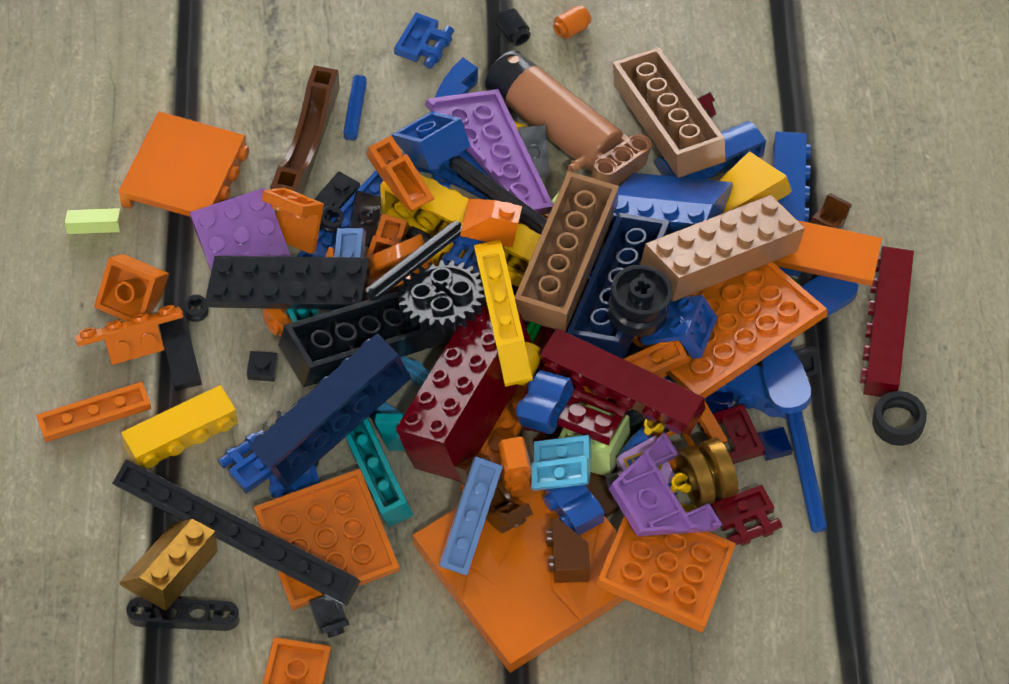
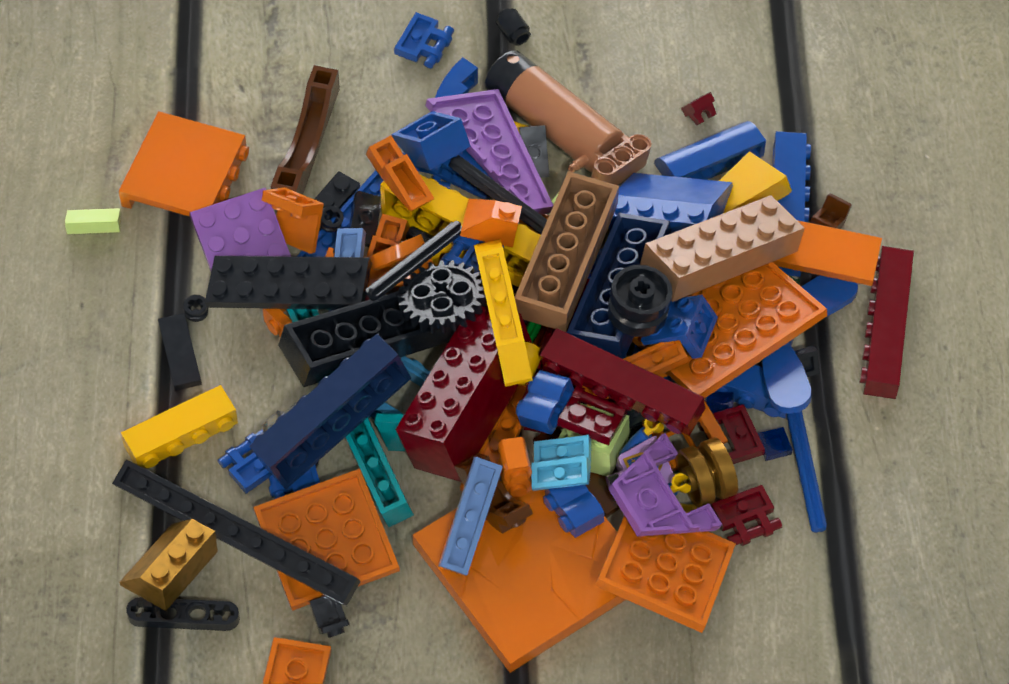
orange plate [36,381,152,443] -> none
orange bracket [74,305,184,365] -> none
orange slope [94,254,169,321] -> none
black plate [247,351,278,382] -> none
blue axle [343,75,367,141] -> none
reddish brown slope [546,518,590,583] -> none
orange brick [553,6,591,40] -> none
medium nougat brick [613,47,726,178] -> none
black tyre [872,391,927,446] -> none

